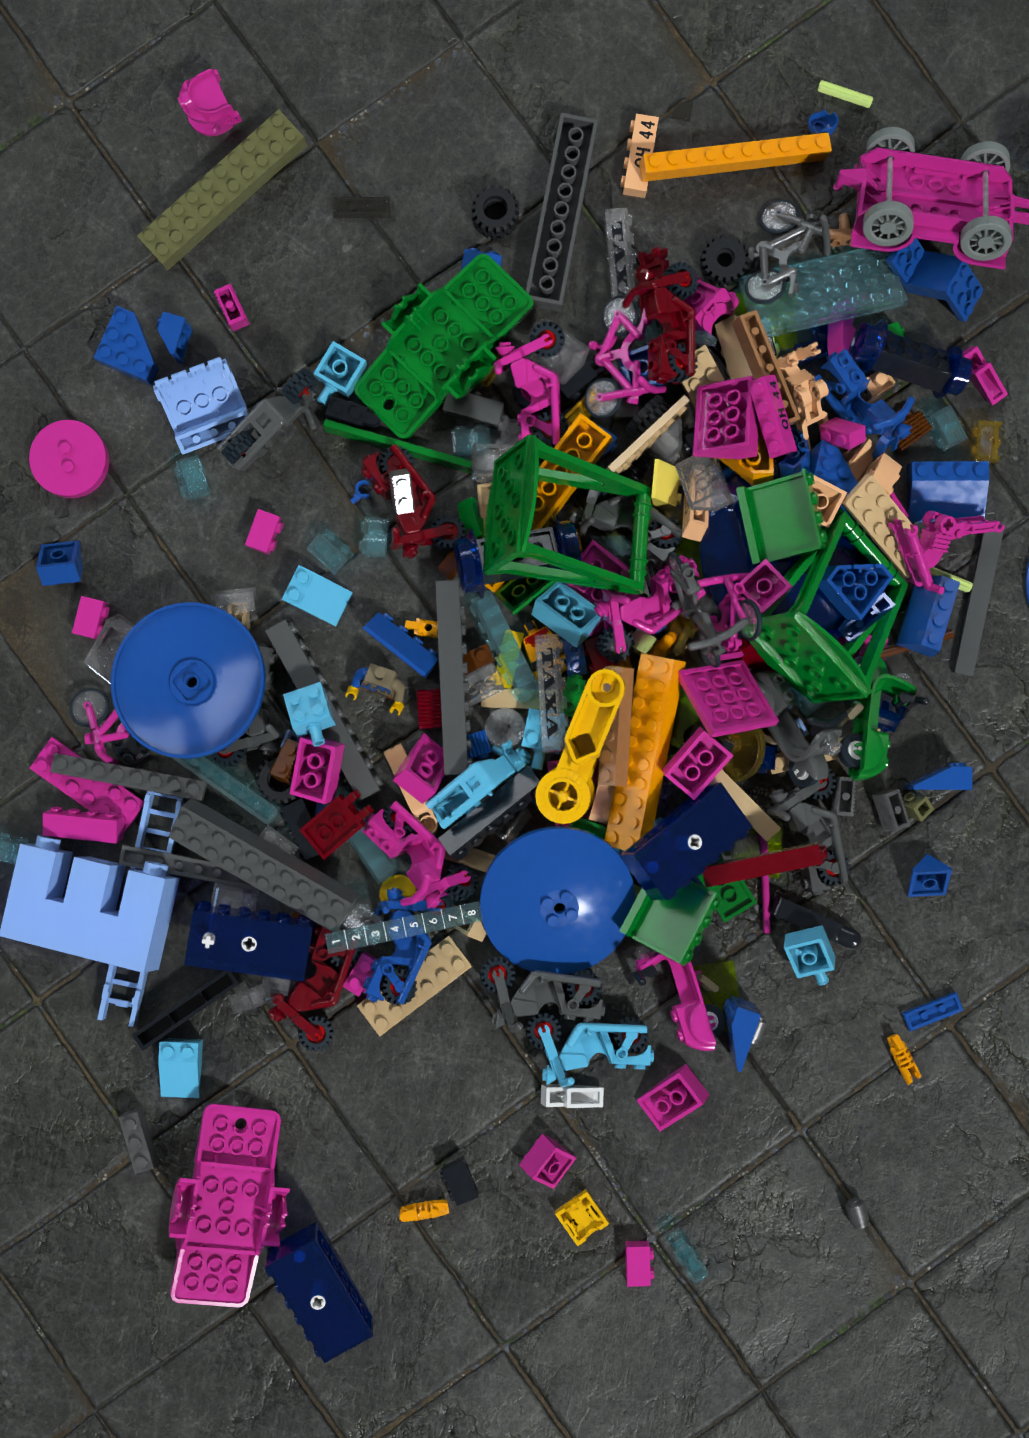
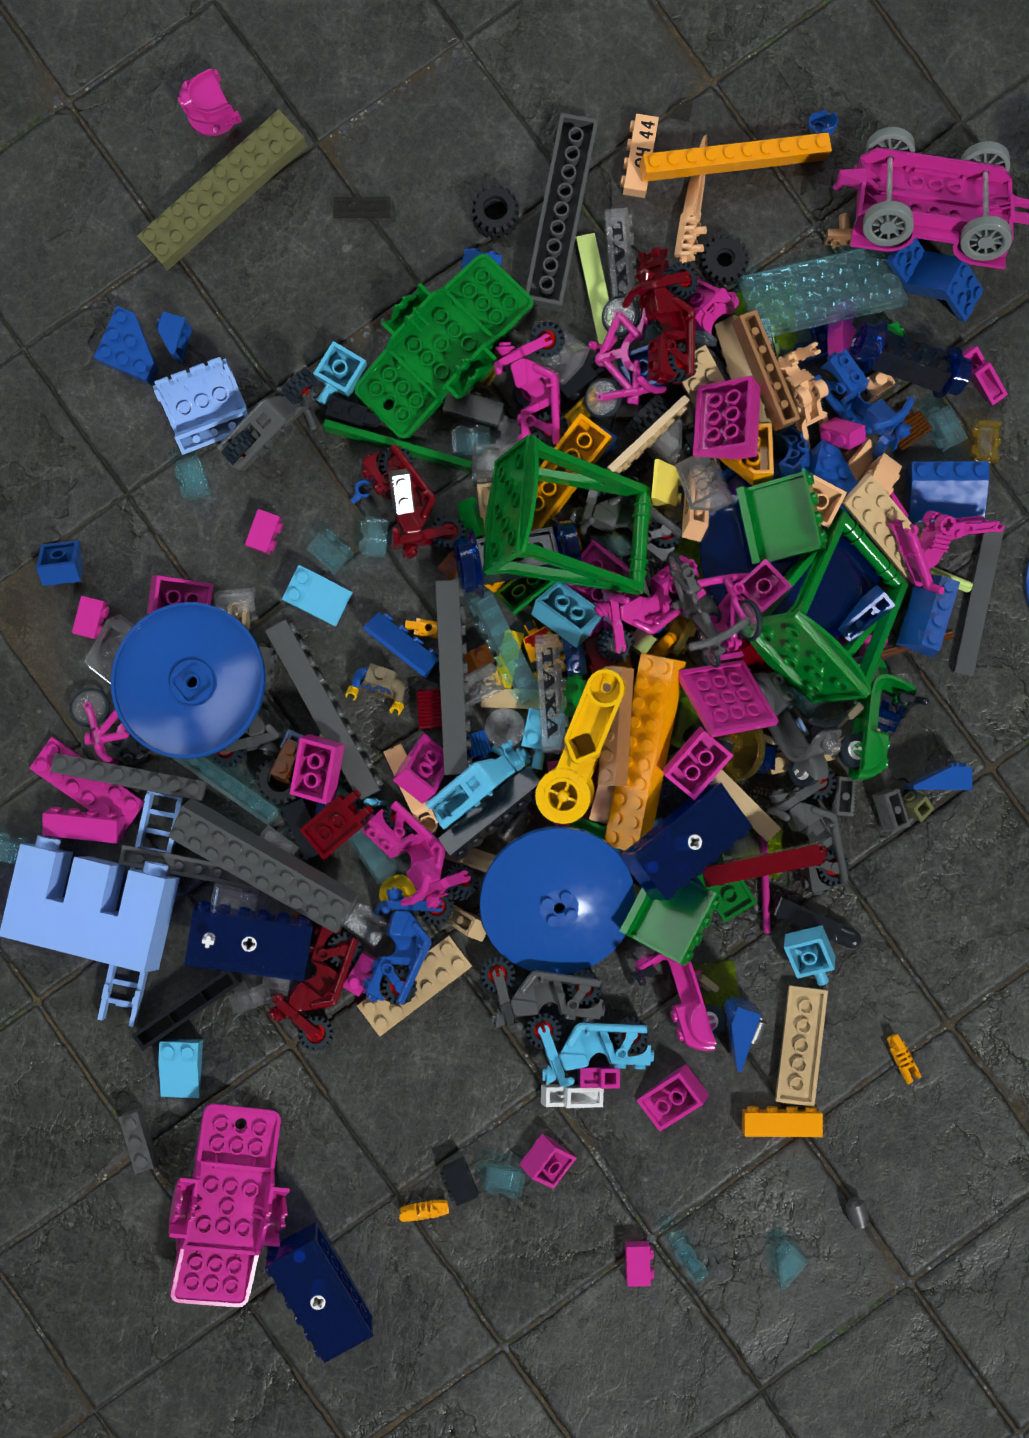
dark pink brick [29,420,110,498] -> none
dark pink brick [214,284,250,331] -> none
medium azure brick [283,682,336,746] -> none
clear light blue tile [325,901,483,954] -> none
yellow brick [555,1189,609,1247] -> none
piece [745,200,831,304] -> none
dark pink brick [747,375,797,459] -> none
yellowish green axle [818,80,873,108] -> none
blue brick [818,564,893,620] -> none
blue tile [902,992,964,1032] -> none
blue slope [907,854,952,897] -> none
none -> dark pink slope [147,575,214,614]
none -> medium azure piece [363,798,388,807]
none -> clear light blue brick [483,1163,526,1199]
none -> yellowish green tile [576,233,618,345]
none -> dark pink brick [579,1065,620,1089]
none -> light nougat piece [674,134,708,264]
none -> light orange brick [742,1106,823,1137]
none -> tan plate [775,985,828,1106]
none -> clear light blue slope [776,1241,809,1291]

